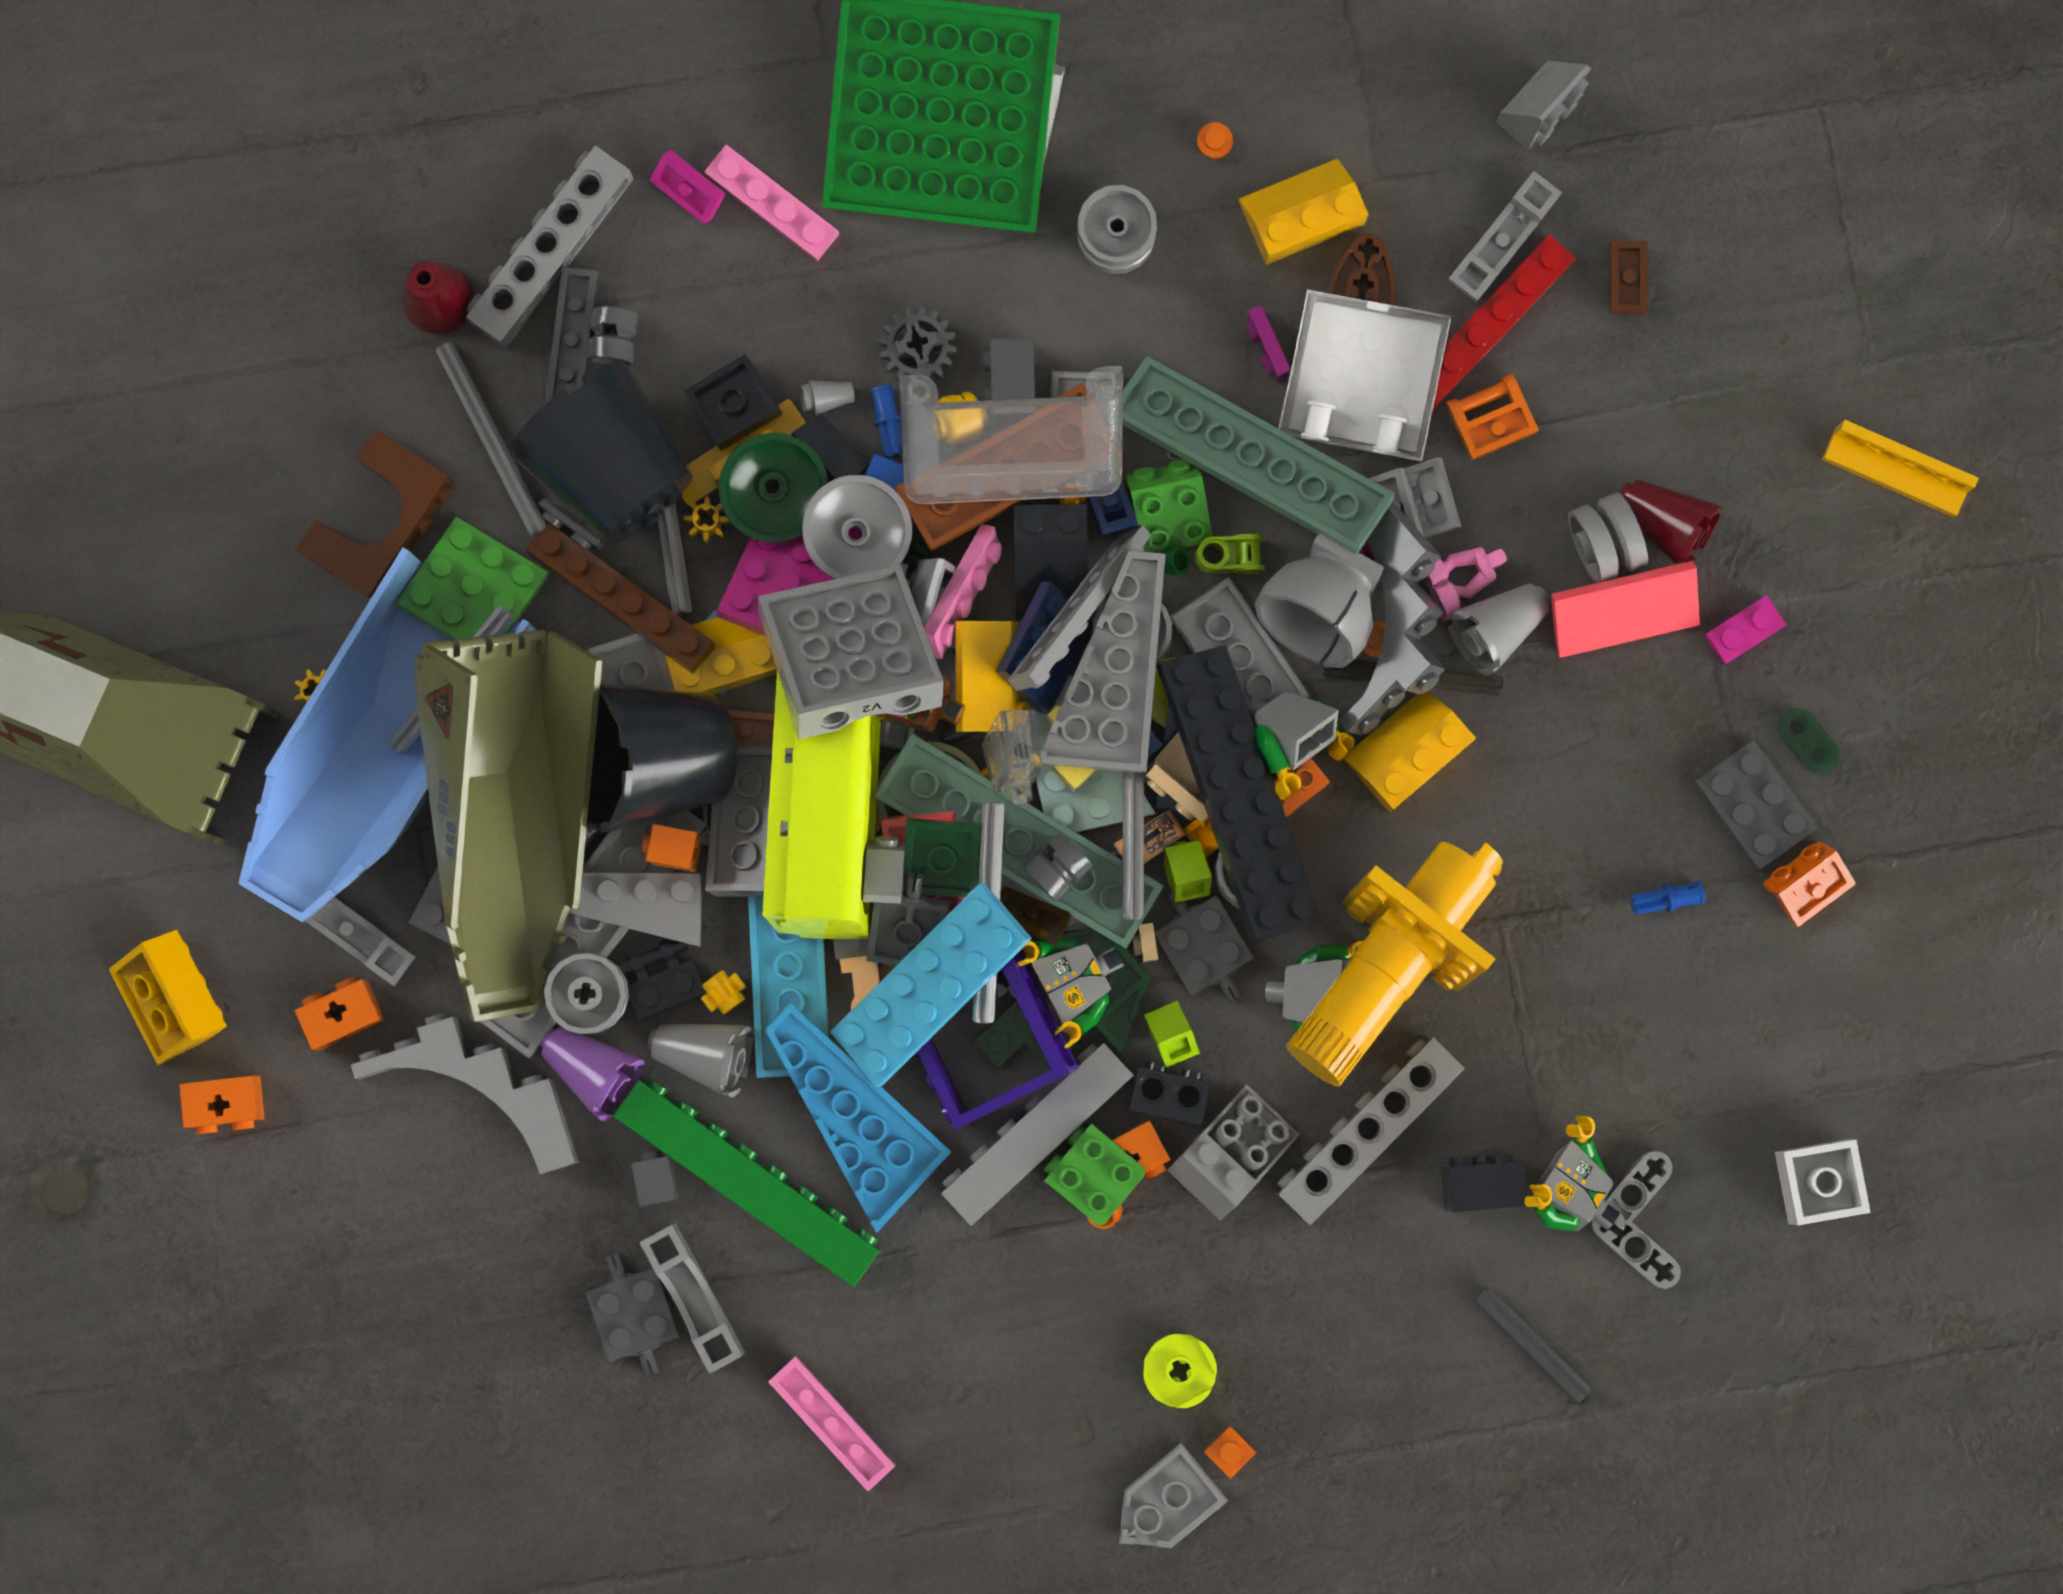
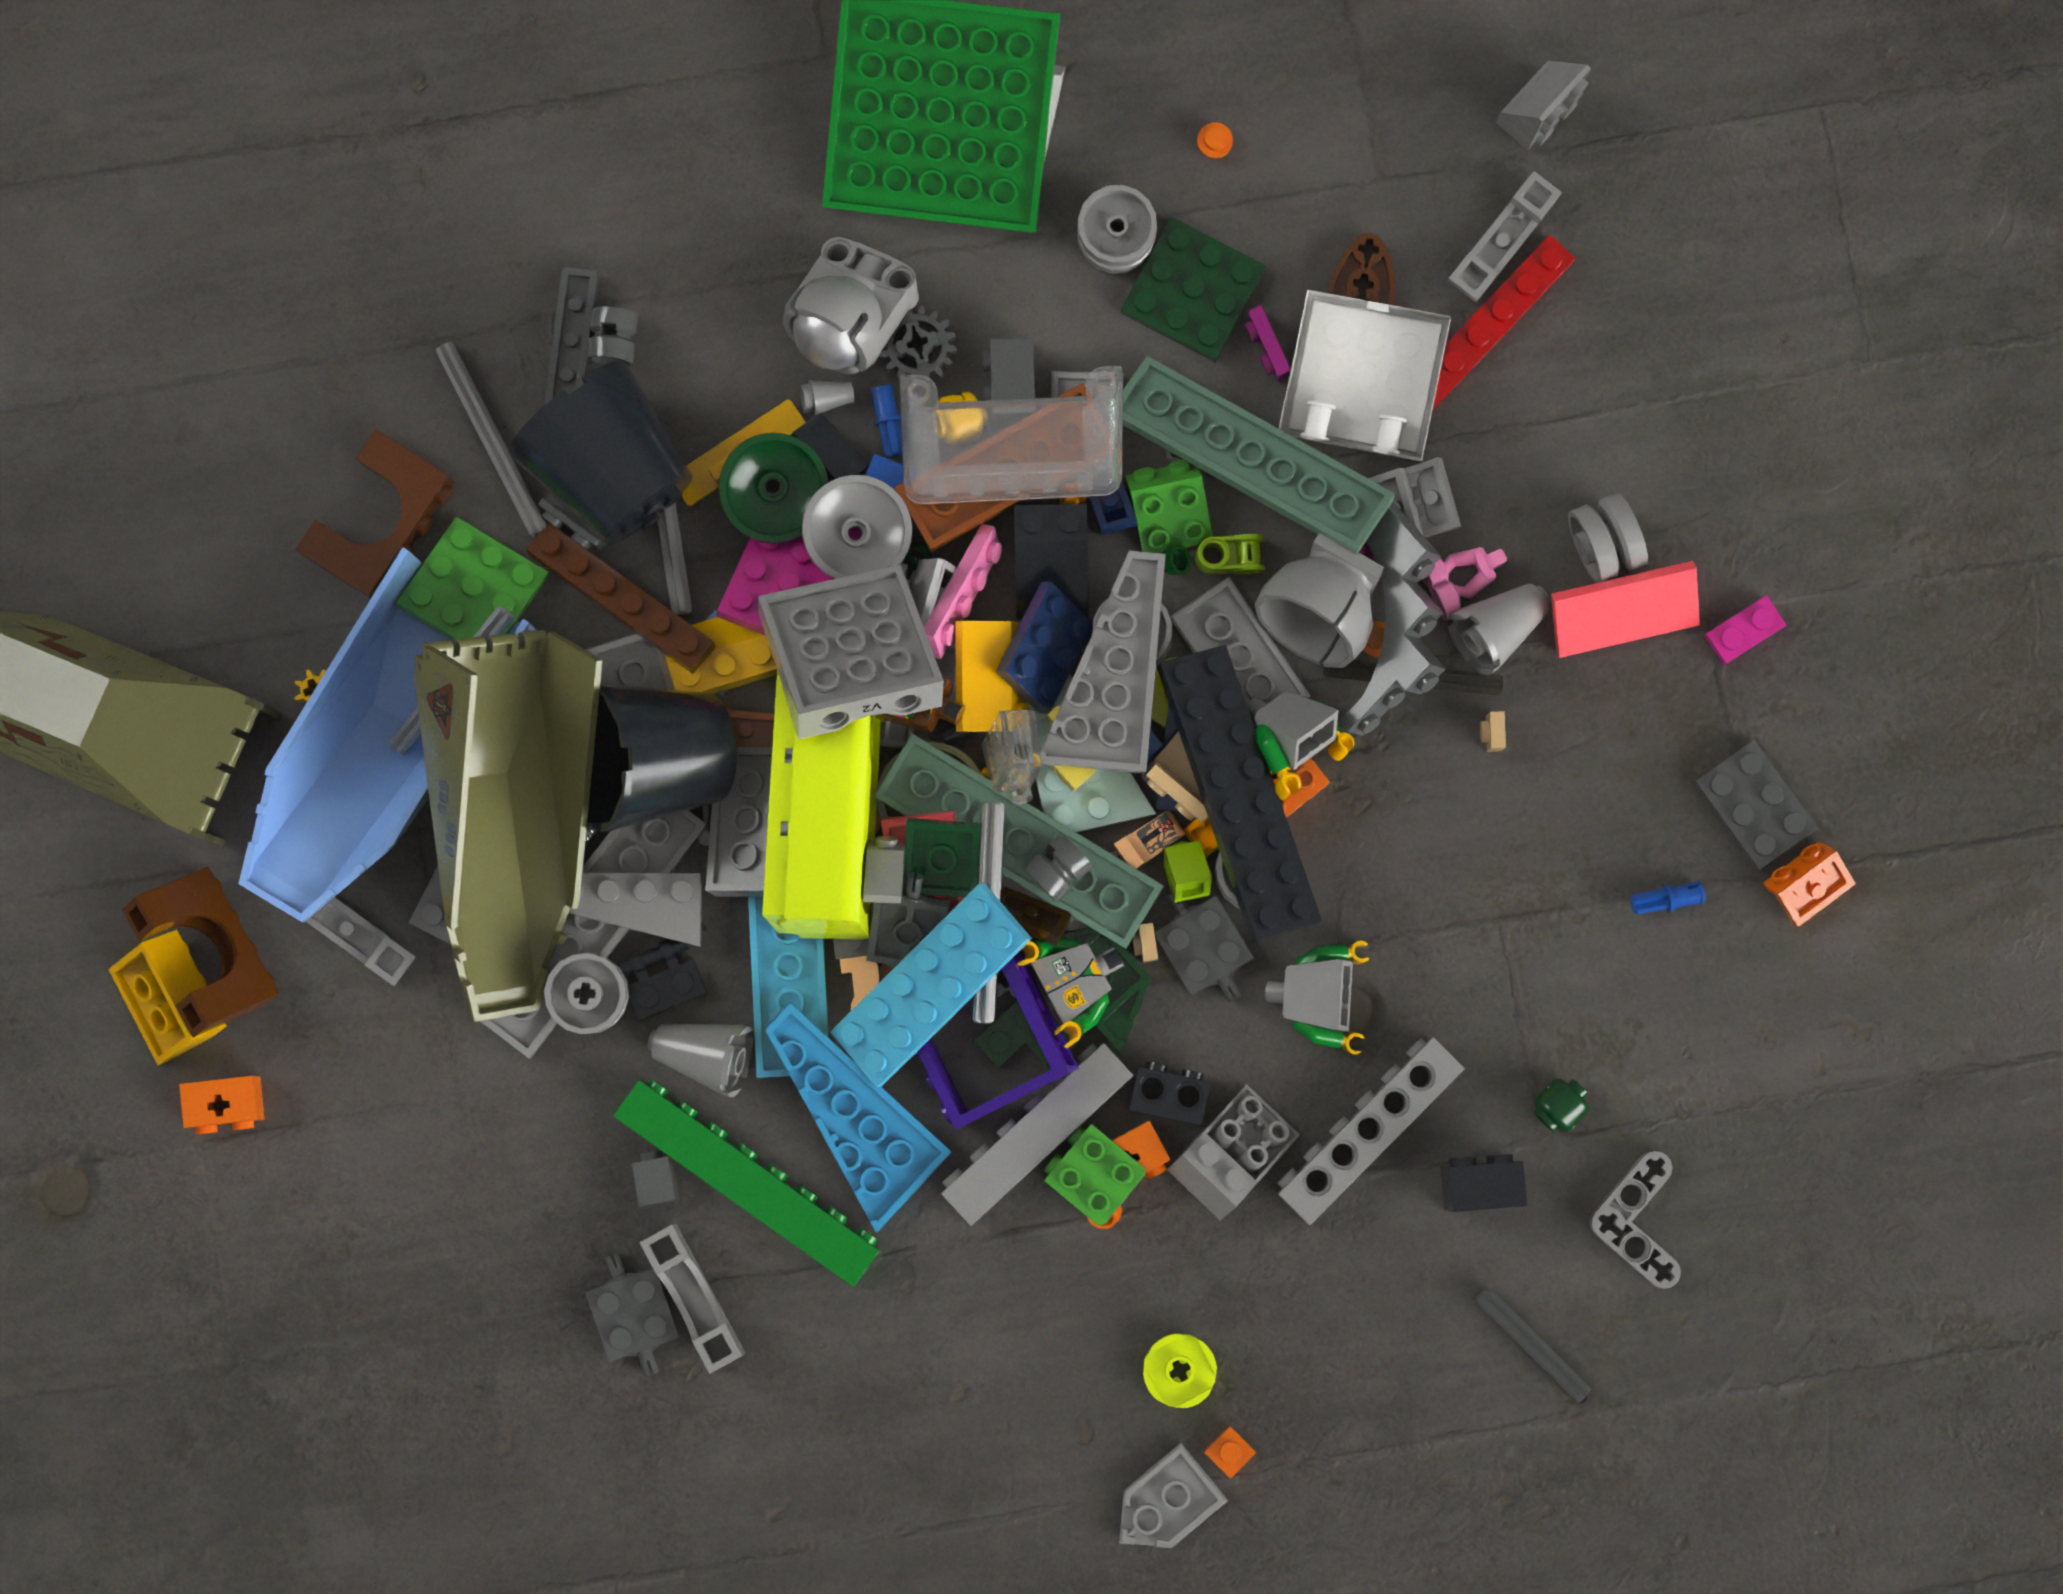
orange brick [294,976,385,1051] -> none
light grey arch [351,1013,579,1174] -> none
dark red cone [402,262,474,334] -> none
light grey brick [466,145,633,350] -> none
medium lavender cone [541,1027,645,1121] -> none
orange brick [642,824,703,873] -> none
dark pink plate [649,149,726,225] -> none
black plate [684,354,783,451] -> none
yellow gear [684,496,730,544] -> none
yellow gear [701,970,746,1016] -> none
bright pink plate [704,144,839,262] -> none
bright pink plate [768,1356,896,1491] -> none
light grey plate [1007,525,1151,691] -> none
light grey axle [1122,772,1144,921] -> none
lime brick [1144,1001,1200,1067] -> none
yellow slope [1238,158,1369,265] -> none
yellow piece [1286,842,1503,1087] -> none
yellow slope [1343,691,1476,813] -> none
orange plate [1445,374,1539,461] -> none
torso [1524,1115,1620,1231] -> none
reddish brown plate [1609,241,1647,315] -> none
dark red cone [1620,479,1722,565] -> none
white brick [1775,1139,1871,1225] -> none
clear green plate [1778,708,1840,774] -> none
yellow fence [1822,420,1979,518] -> none
none -> reddish brown arch [122,867,279,1038]
none -> light grey piece [783,237,919,374]
none -> dark green plate [1120,217,1266,363]
none -> tan plate [1480,711,1506,752]
none -> dark green head [1534,1078,1589,1133]

